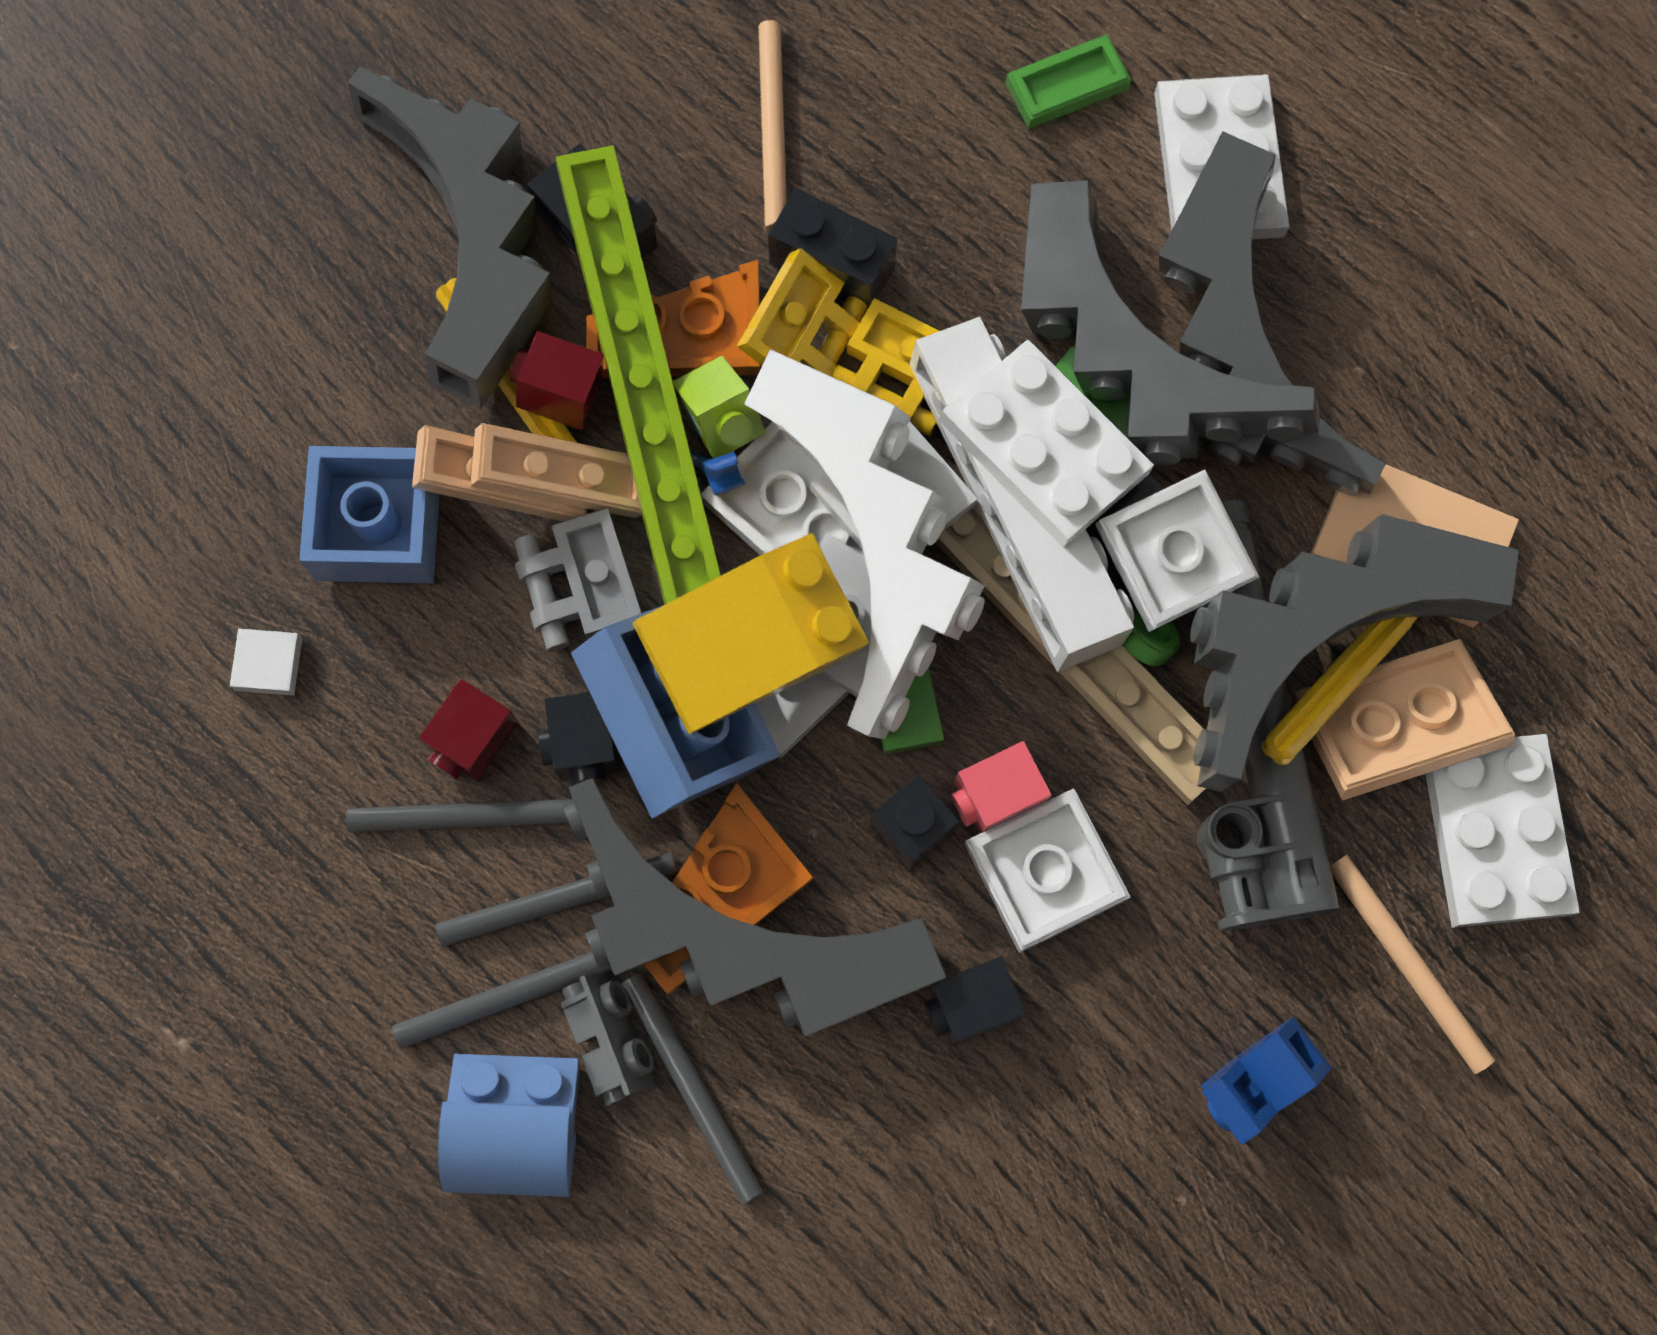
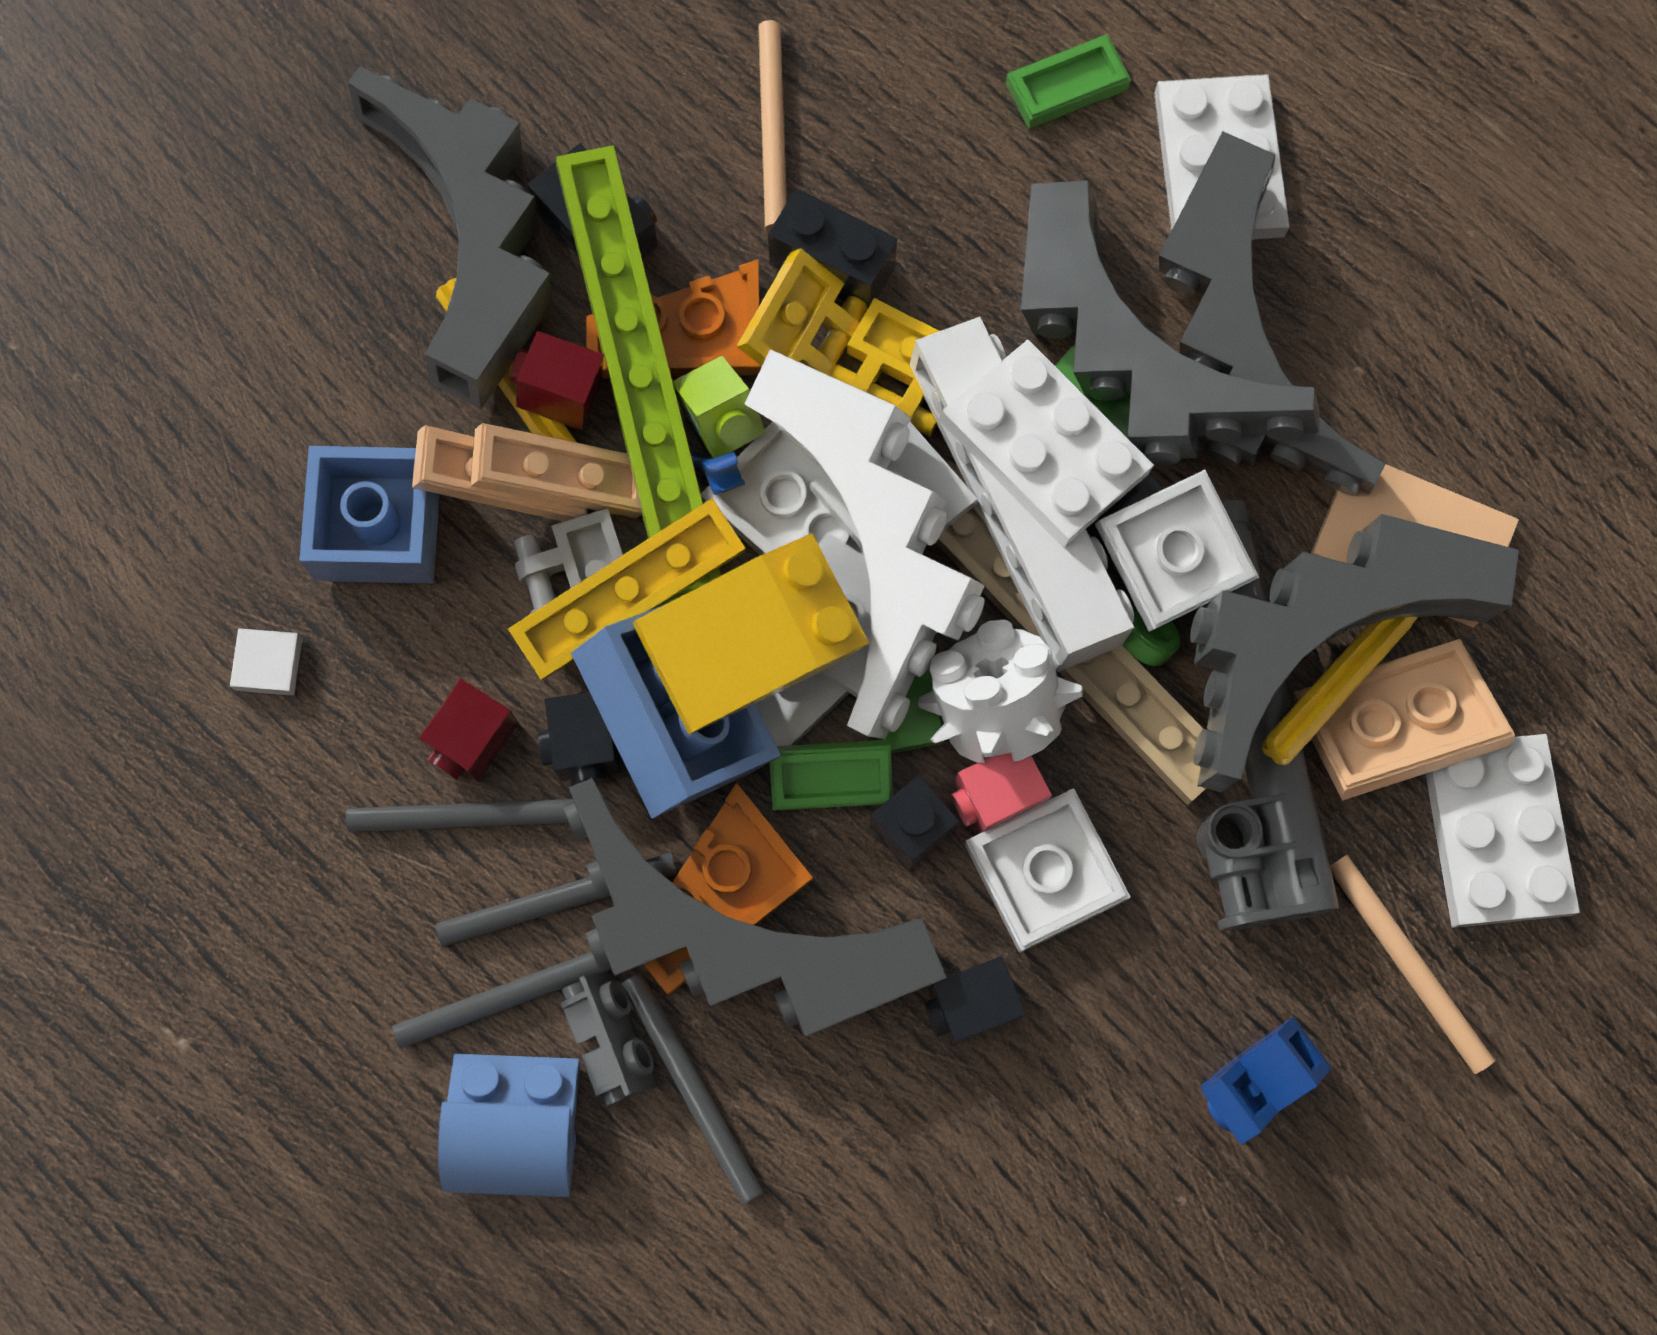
none -> yellow plate [508,498,746,681]
none -> bright green tile [770,740,893,811]
none -> white brick [918,620,1083,763]

